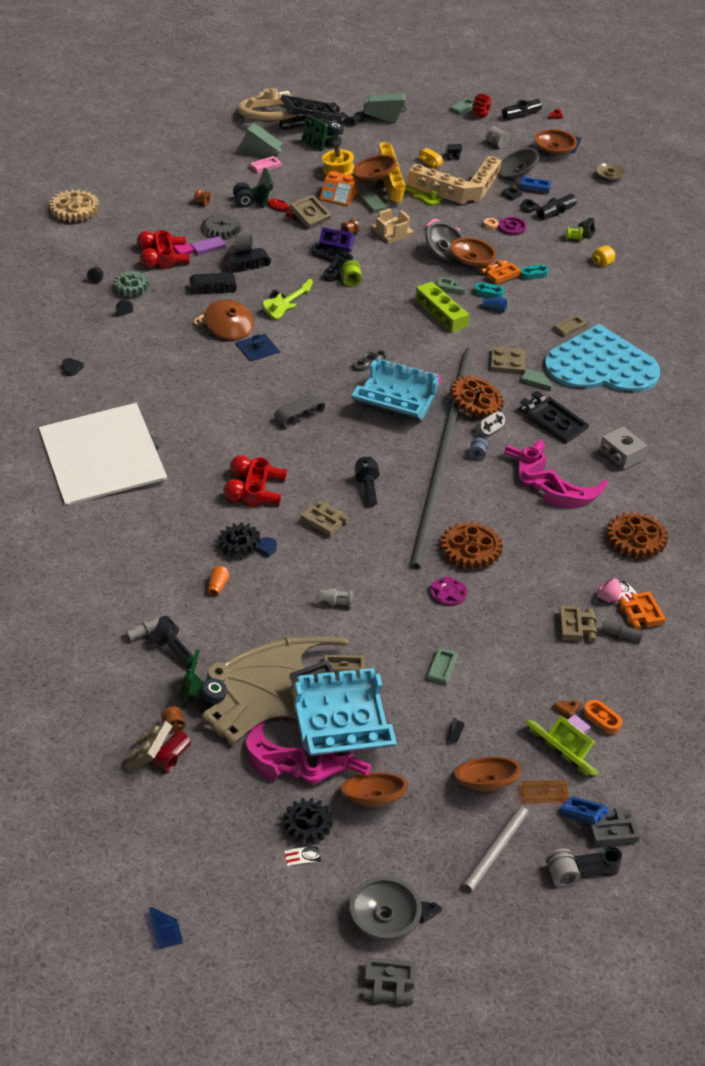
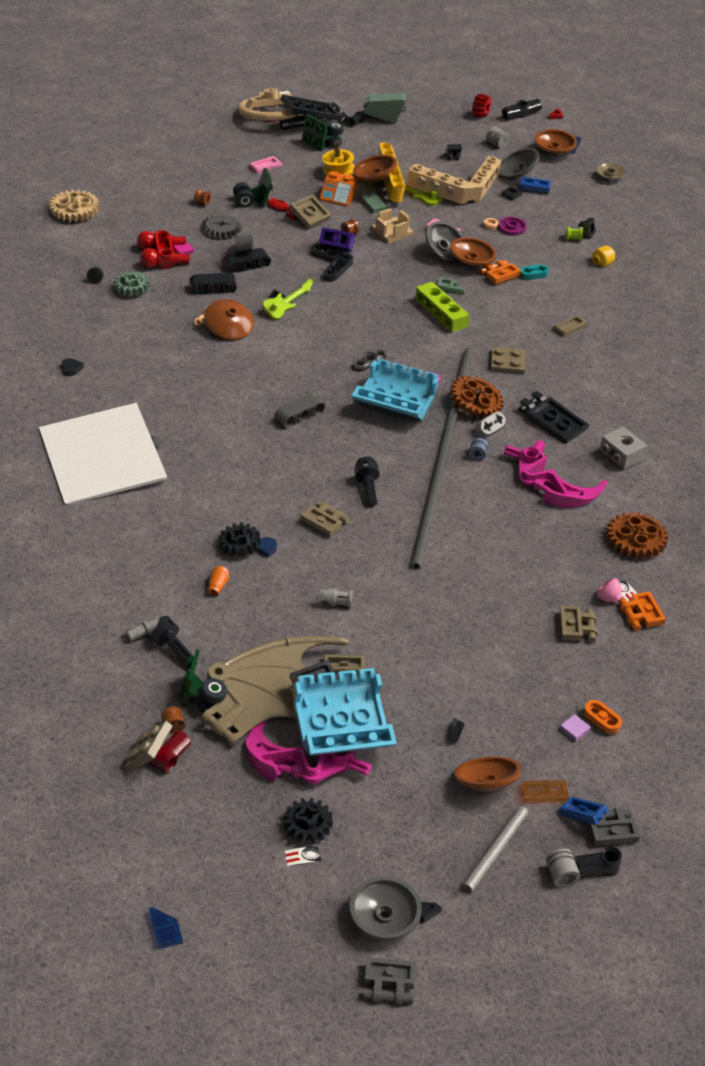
black tile [116,299,133,317] -> none
medium lavender tile [191,236,226,256] -> none
red piece [223,455,288,507] -> none
dark blue piece [235,334,281,362] -> none
sand green slope [237,123,282,158] -> none
dark orange dish [341,772,408,809] -> none
lime piece [342,260,362,286] -> none
yellow beam [419,148,443,169] -> none
sand green tile [427,648,458,685] -> none
magenta wheel [430,576,467,606] -> none
dark orange gear [440,521,503,570] -> none
sand green tile [449,98,473,115] -> none
teal beam [474,283,505,298] -> none
blue cone [483,296,507,312] -> none
black tile [521,199,540,213] -> none
sand green tile [521,369,552,391] -> none
lime bracket [525,716,599,776] -> none
black piece [536,194,577,220] -> none
medium azure plate [545,324,660,393] -> none
dark orange tile [553,700,582,718] -> none
dark grey pin [601,619,643,644] -> none

